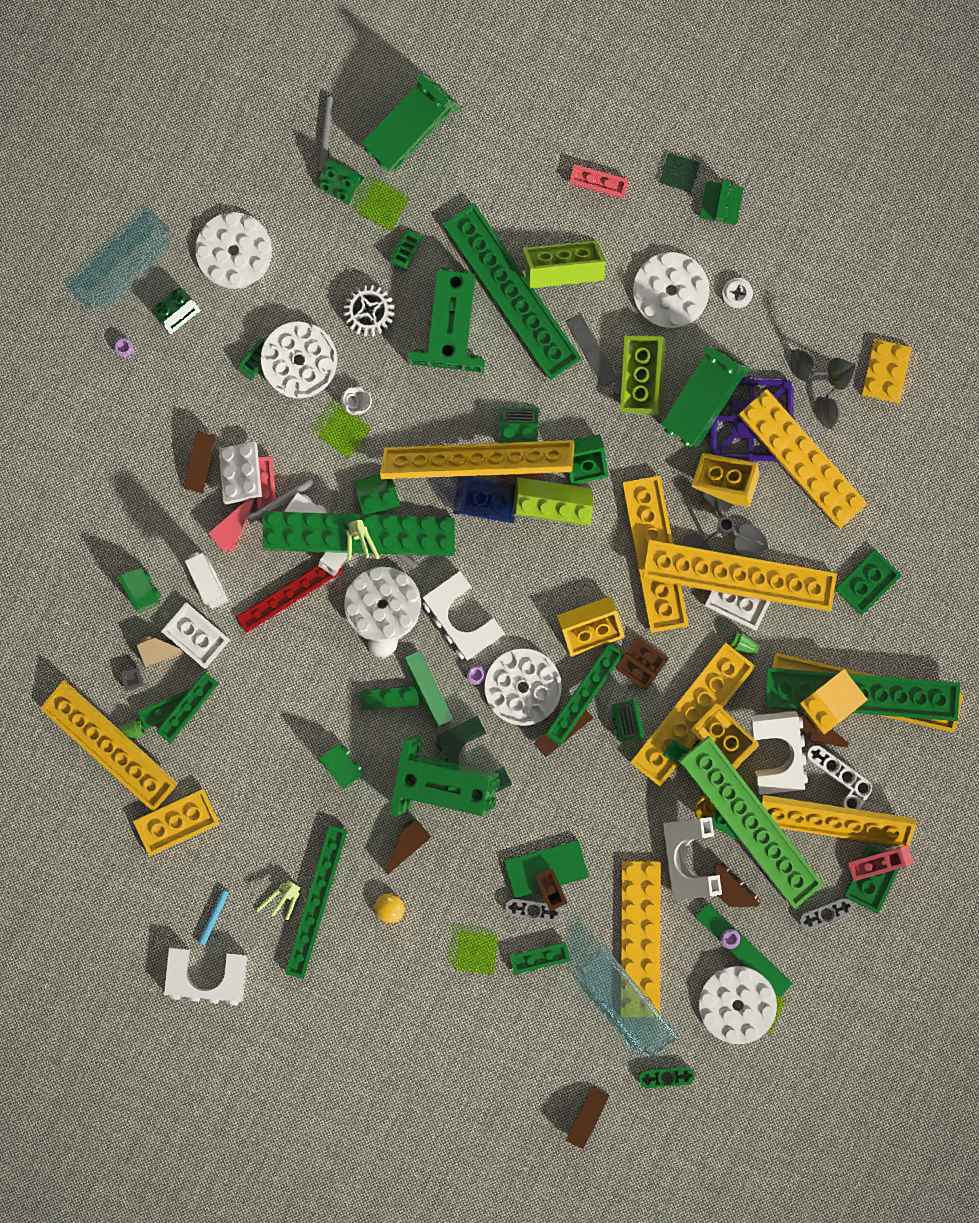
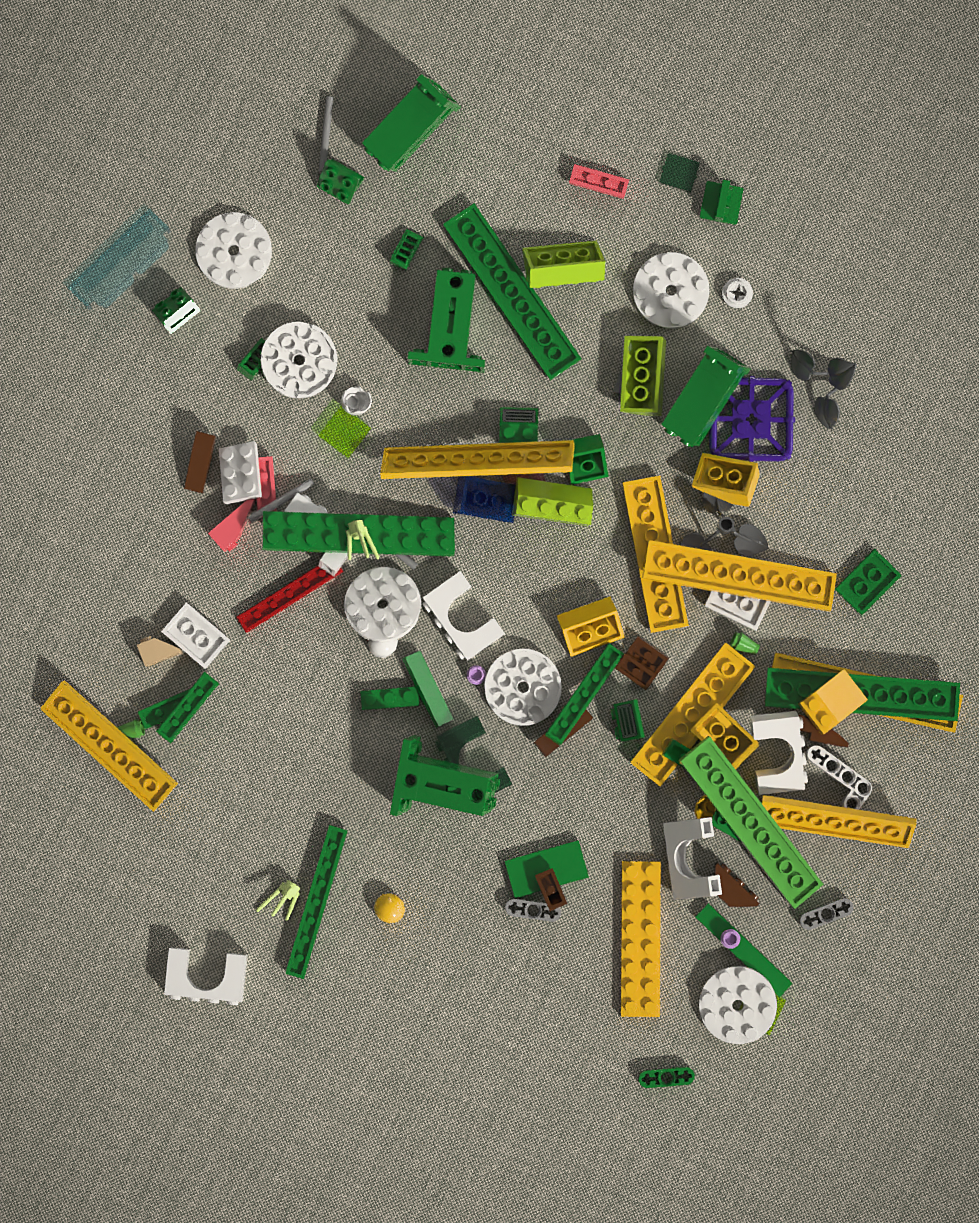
lavender plate [114,338,133,357] -> none
green slope [118,567,161,613] -> none
flat silver plate [120,667,144,691] -> none
yellow plate [133,789,220,856] -> none
white arch [185,552,229,609] -> none
medium azure bar [198,889,229,945] -> none
green slope [319,745,363,789] -> none
white gear [343,285,395,337] -> none
green slope [354,474,401,516] -> none
clear neon green tile [358,180,410,232] -> none
reddish brown slope [385,819,432,875] -> none
clear neon green tile [456,931,499,975] -> none
green plate [510,942,571,975] -> none
reddish brown slope [565,1086,609,1149] -> none
flat silver sticker [566,314,618,386] -> none
clear light blue slope [577,946,678,1058] -> none
yellow plate [738,389,868,529] -> none
green tile [843,845,900,914] -> none
coral slope [848,845,914,881] -> none
yellow plate [861,339,912,404] -> none

